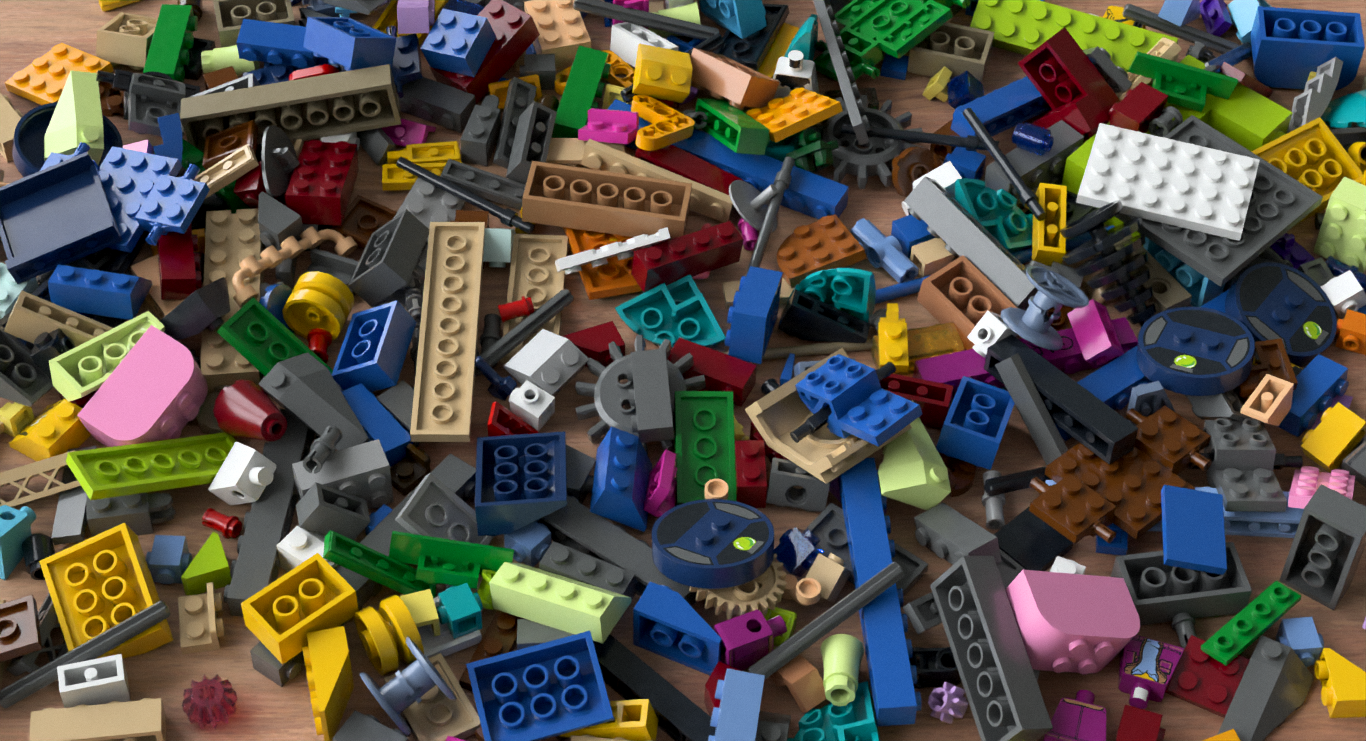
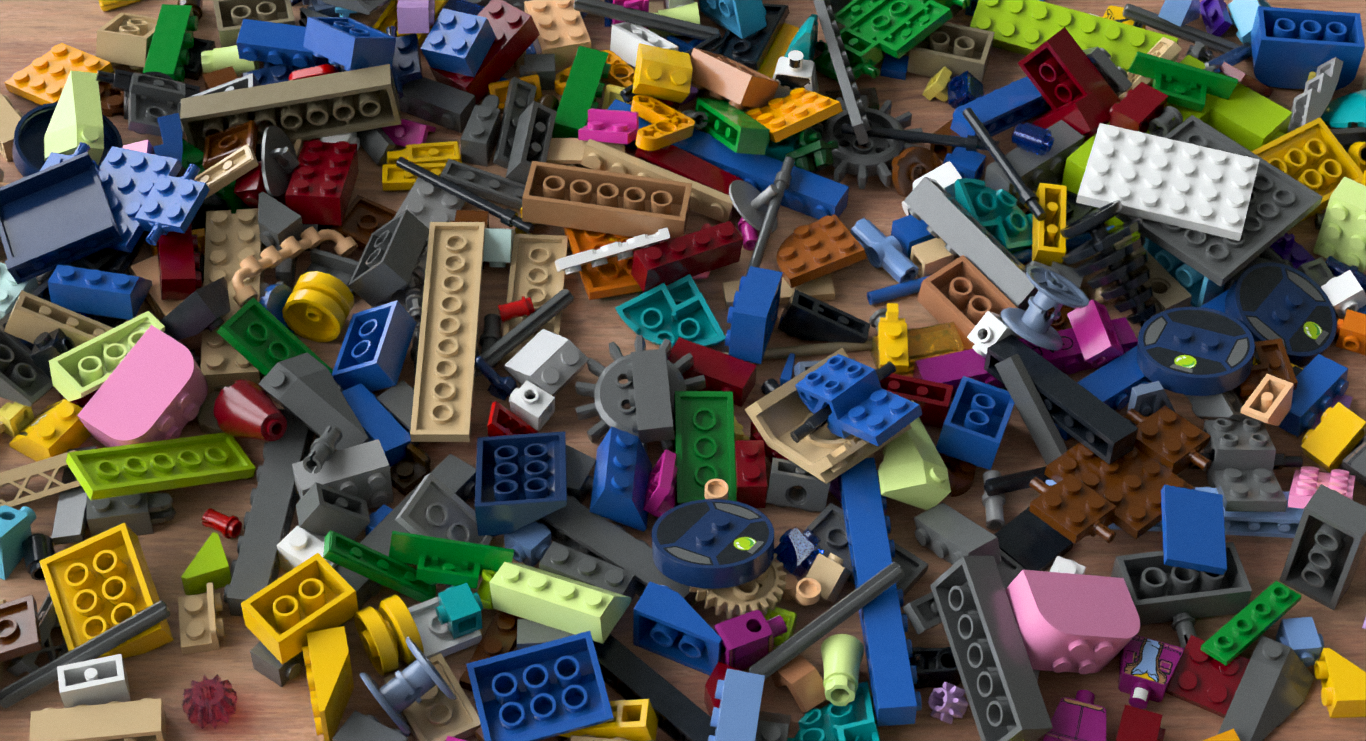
medium blue brick [146,535,192,584] -> none
white torso [208,442,276,505] -> none
red bush [307,328,332,363] -> none
light yellow panel [400,589,441,637] -> none
dark red slope [562,321,625,367] -> none
teal brick [787,268,876,323] -> none
blue plate [1095,523,1128,556] -> none

